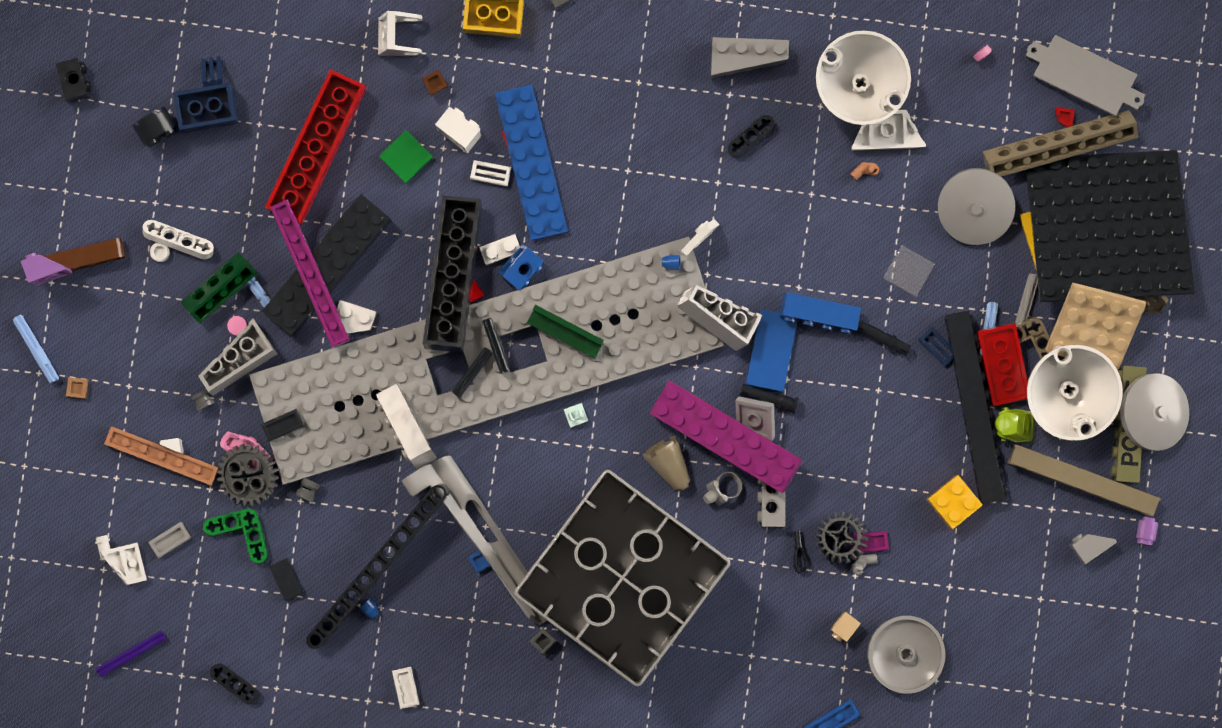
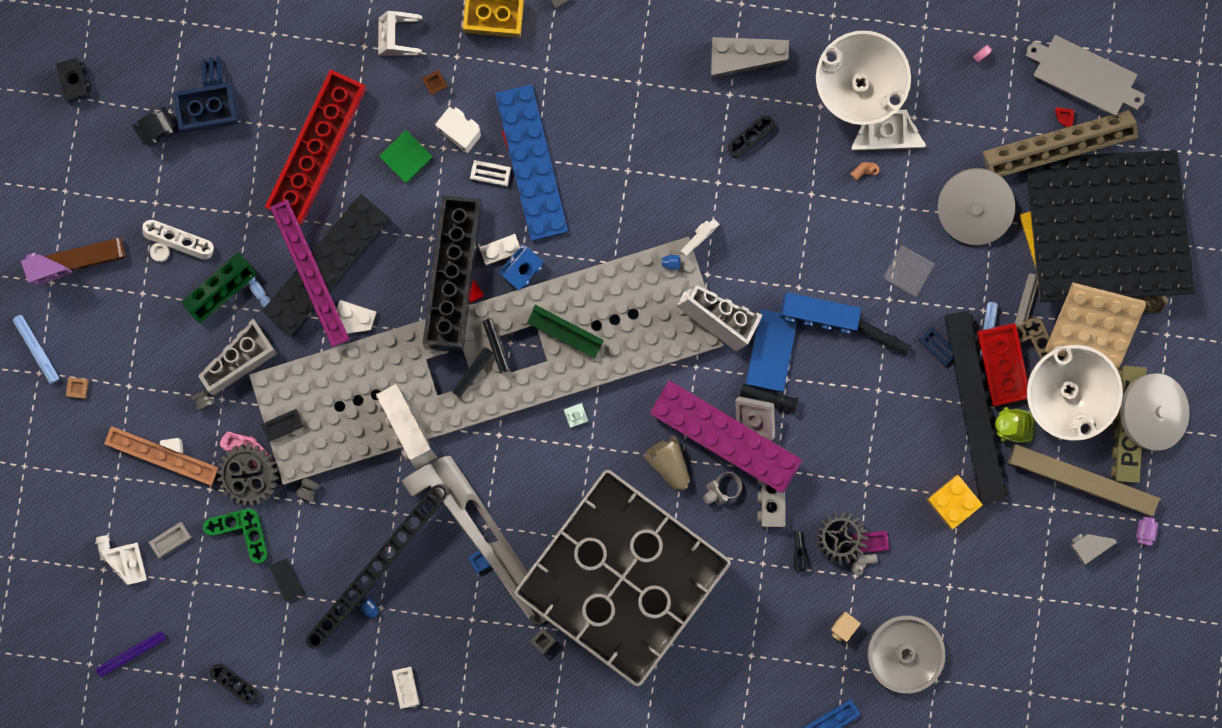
bright pink tile [227,316,247,336] -> none

